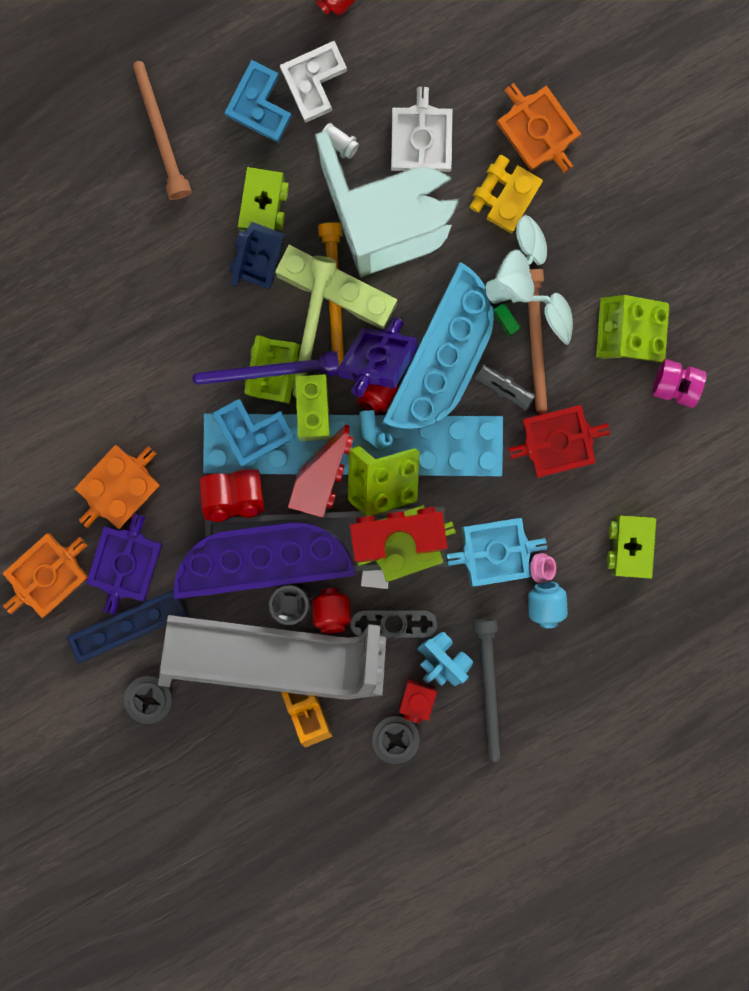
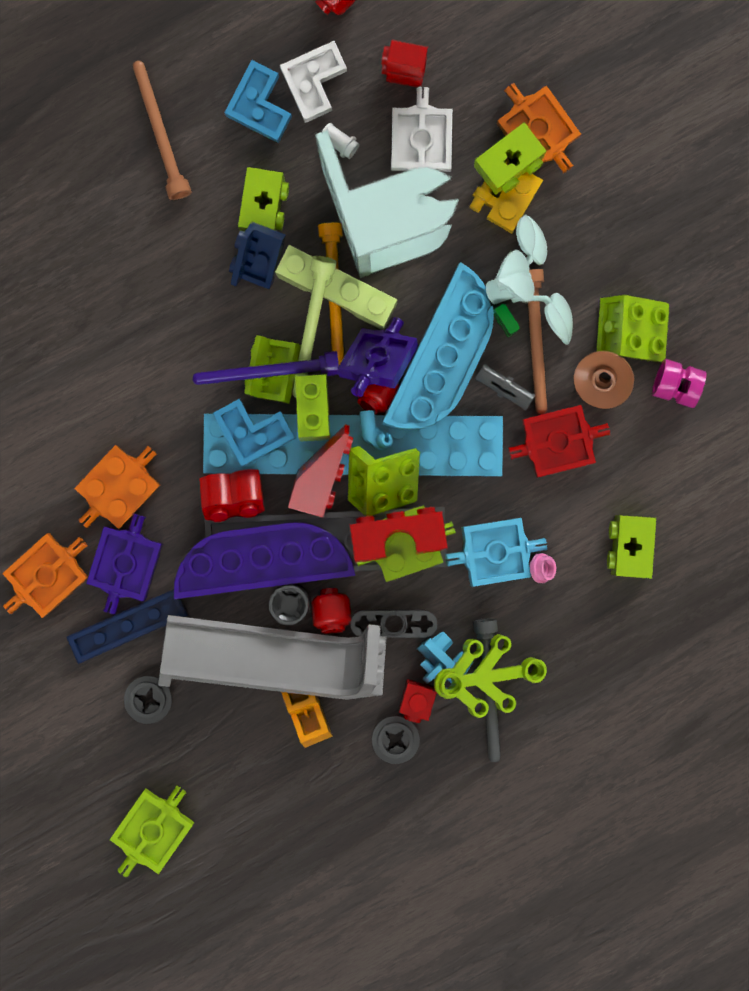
white piece [361,570,388,589] -> none
medium azure head [528,582,568,628] -> none
none -> lime plate [110,786,195,877]
none -> red brick [381,40,428,88]
none -> lime plant [434,634,547,718]
none -> lime brick [474,122,546,195]
none -> nougat dish [574,351,634,409]

